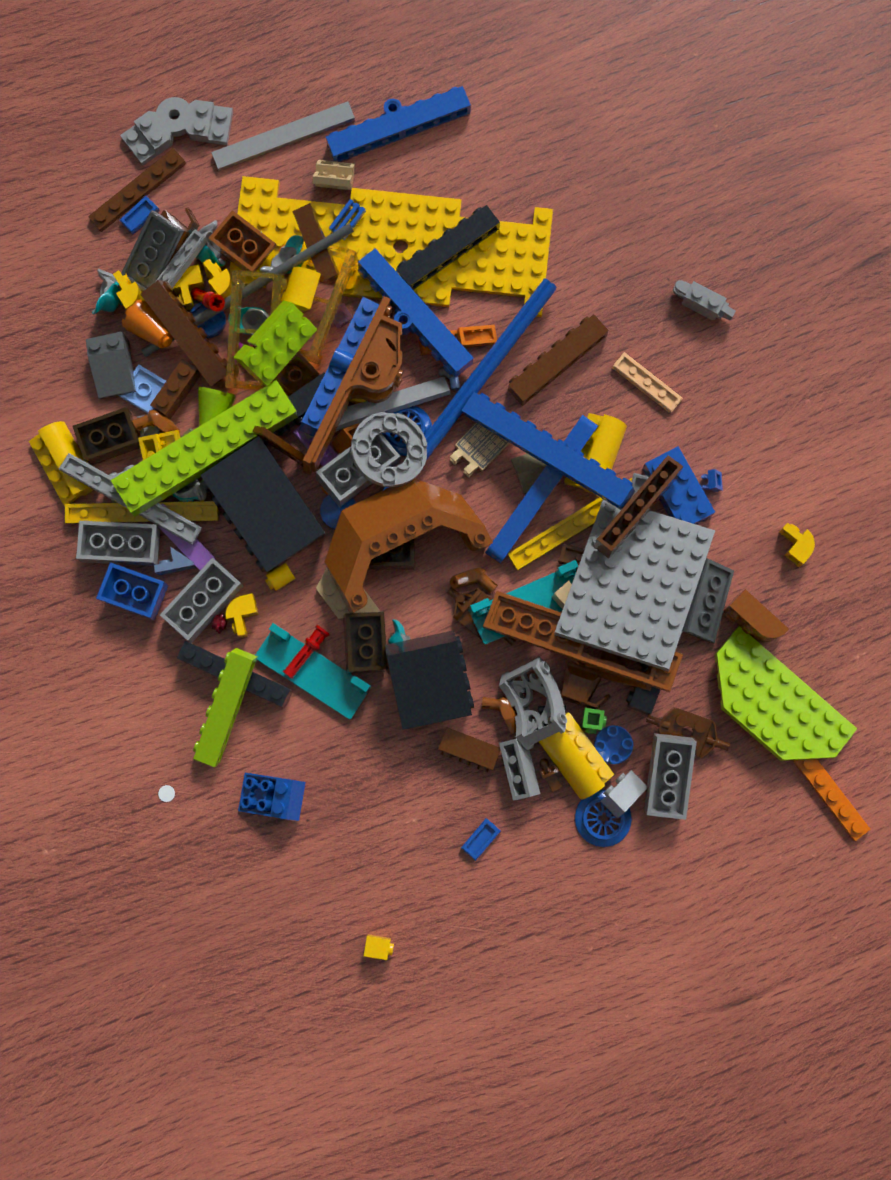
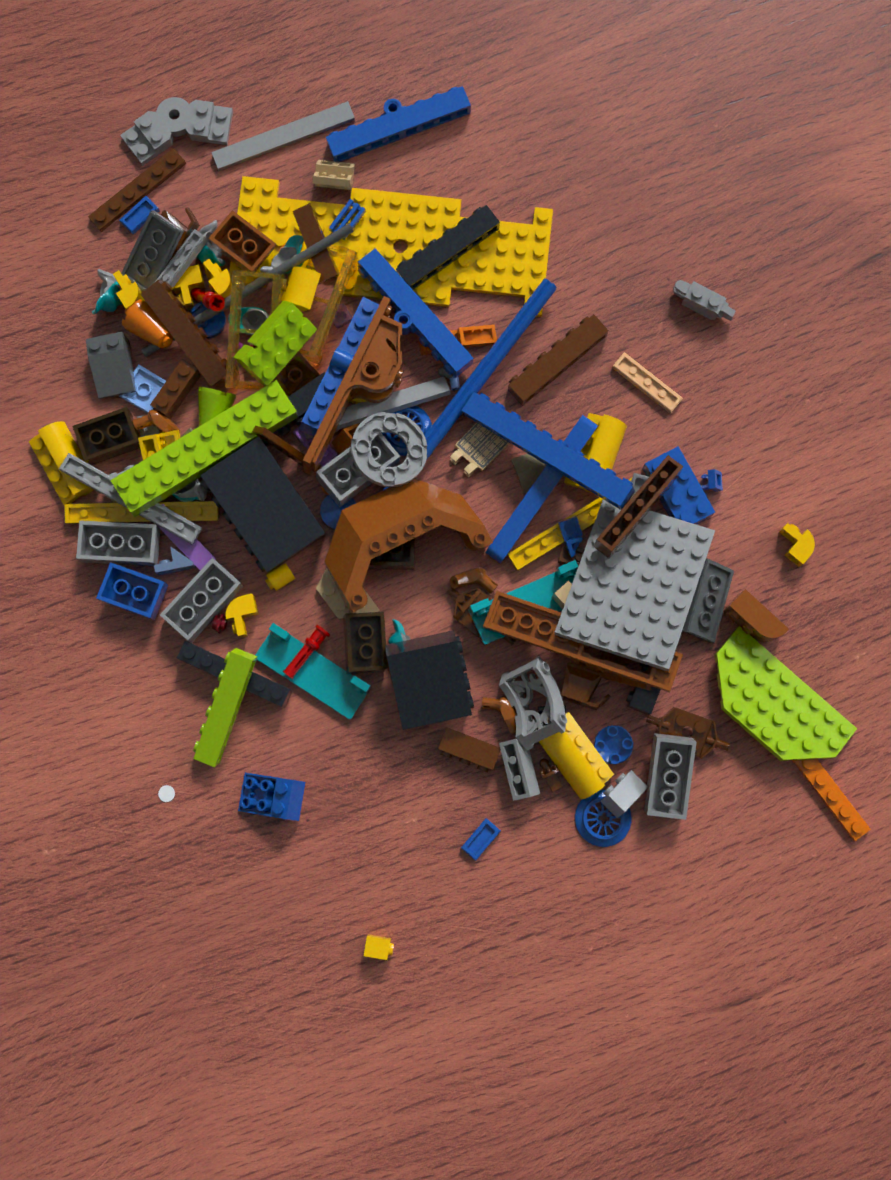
bright green brick [581,708,607,734] -> none
none -> blue slope [558,516,583,557]

